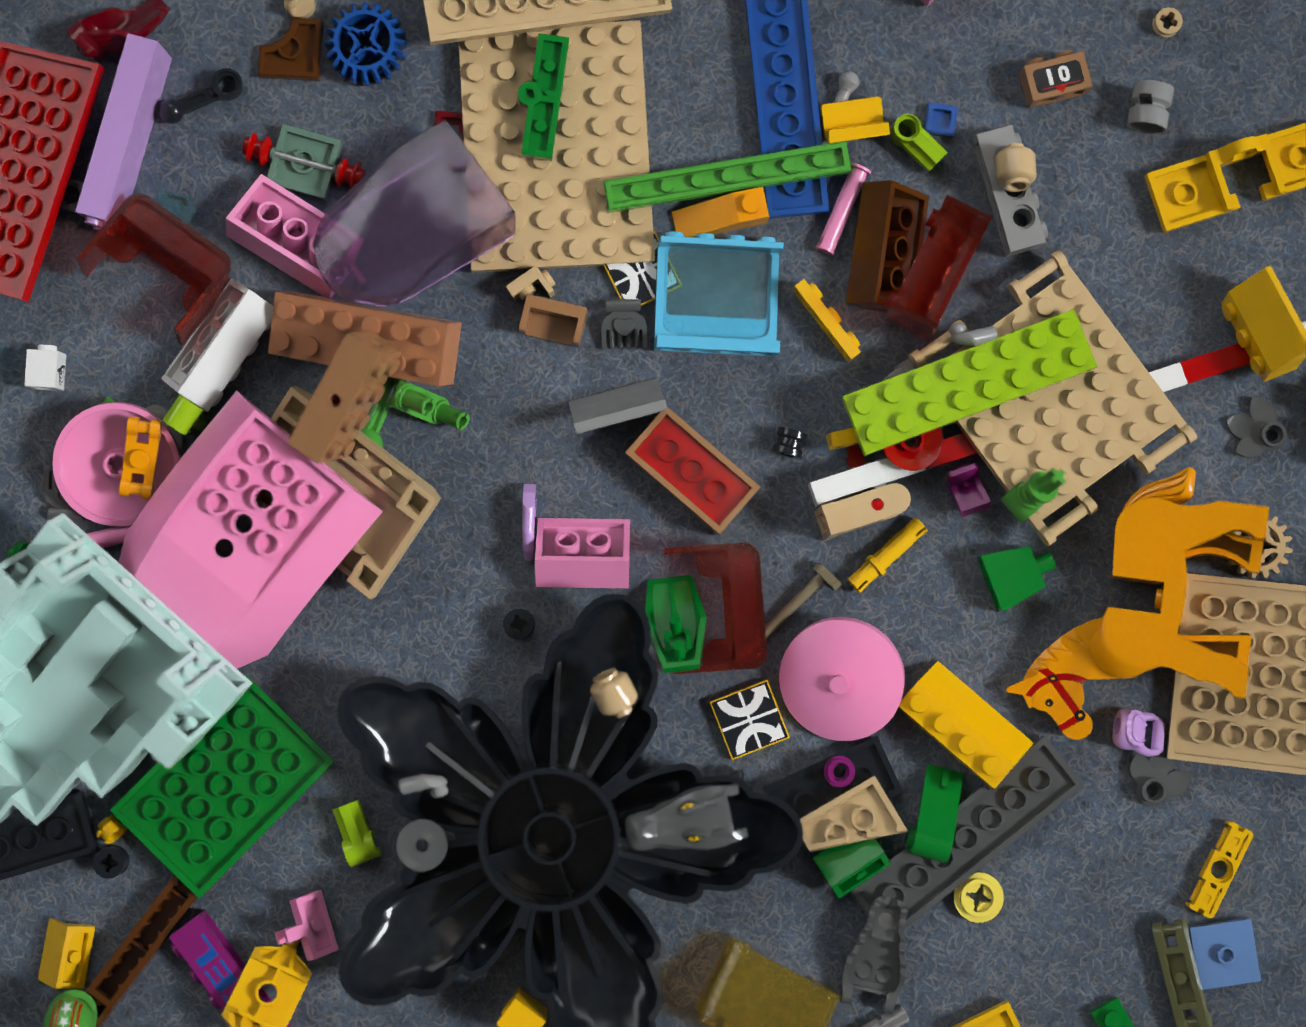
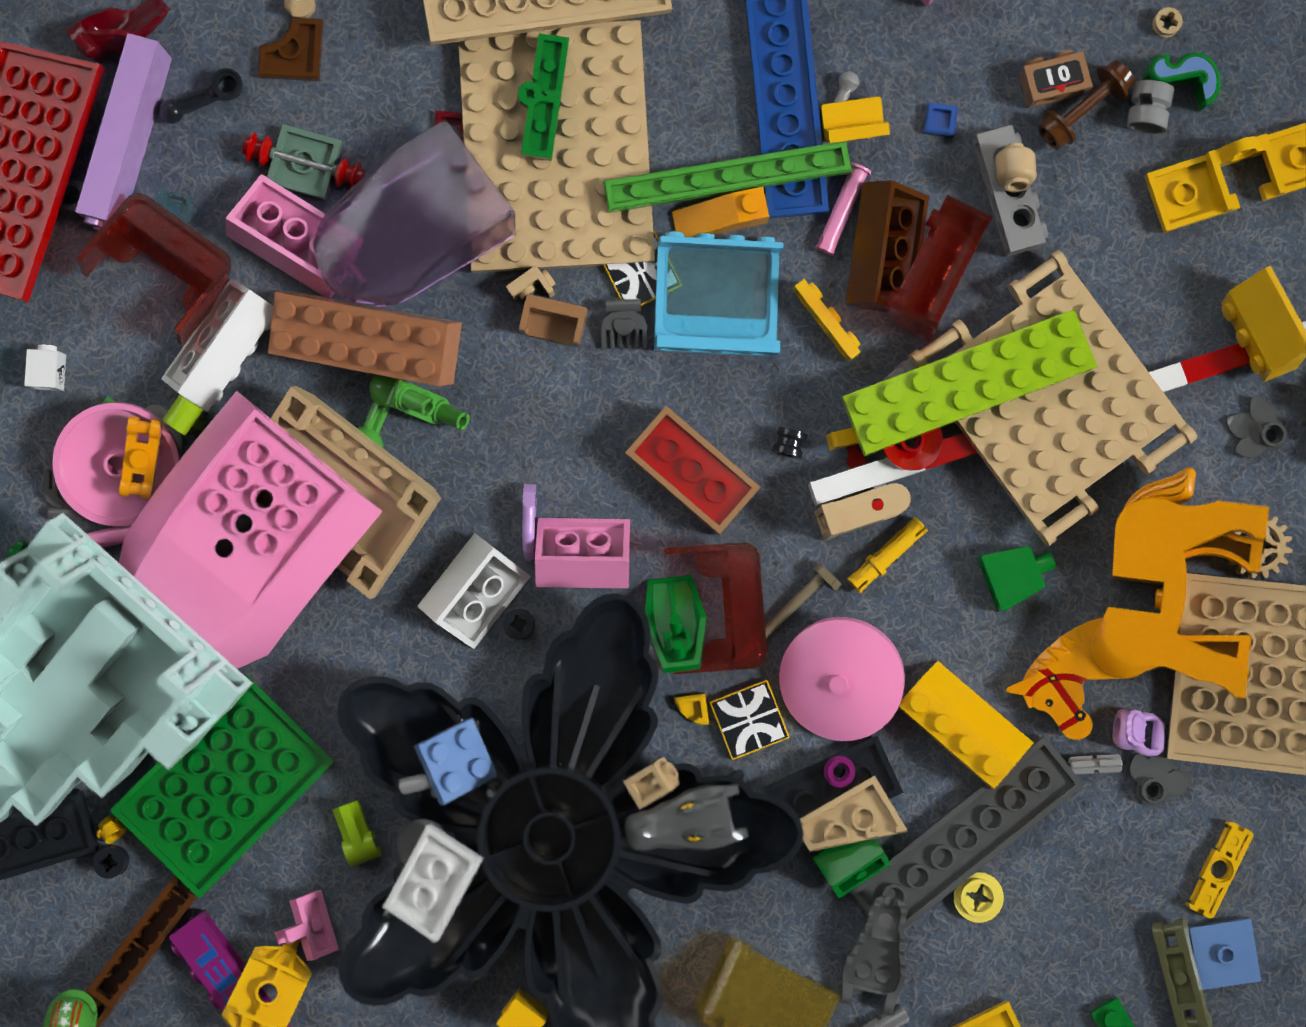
yellow panel [38,918,95,989] -> none
medium nougat brick [287,331,402,464] -> none
blue gear [324,2,408,87] -> none
light grey tile [569,378,667,434] -> none
tan head [590,668,638,718] -> none
lime piece [890,114,948,173] -> none
green door [904,764,964,863] -> none
magenta bracket [948,463,991,517] -> none
light grey arm [949,323,997,346] -> none
bright green piece [1000,468,1065,523] -> none
none -> white tile [382,824,483,942]
none -> medium blue plate [414,718,497,805]
none -> white slope [417,533,531,649]
none -> tan bracket [623,757,680,809]
none -> yellow tile [674,693,709,725]
none -> reddish brown piece [1038,60,1135,150]
none -> light grey piece [1068,754,1123,775]
none -> green animal [1142,52,1221,112]

